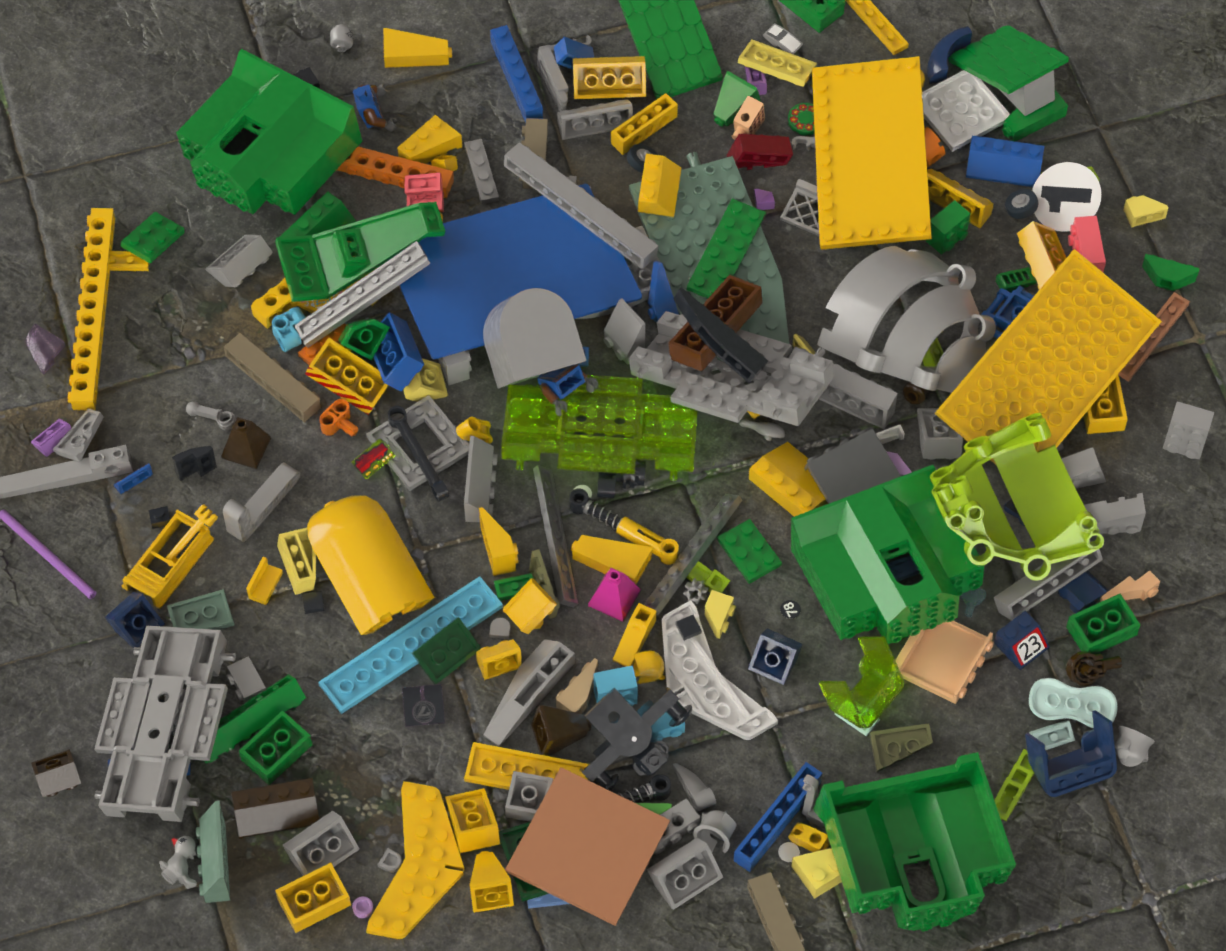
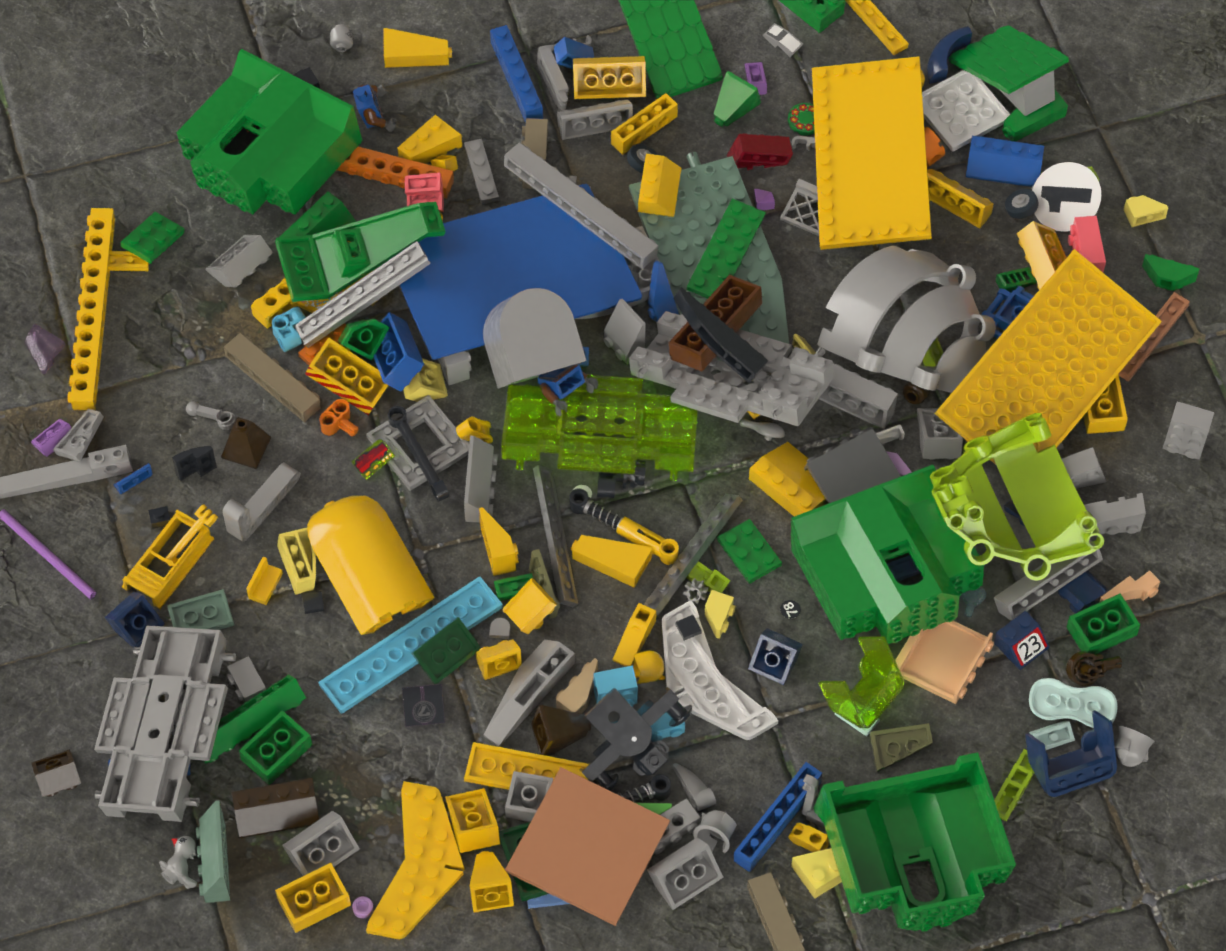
light grey tile [377,848,402,873] -> none
dark pink slope [588,568,641,622] -> none
light nougat torso [732,96,765,140] -> none
light yellow plate [738,39,817,87] -> none
white sticker [778,842,800,862] -> none
green brick [926,200,971,255] -> none

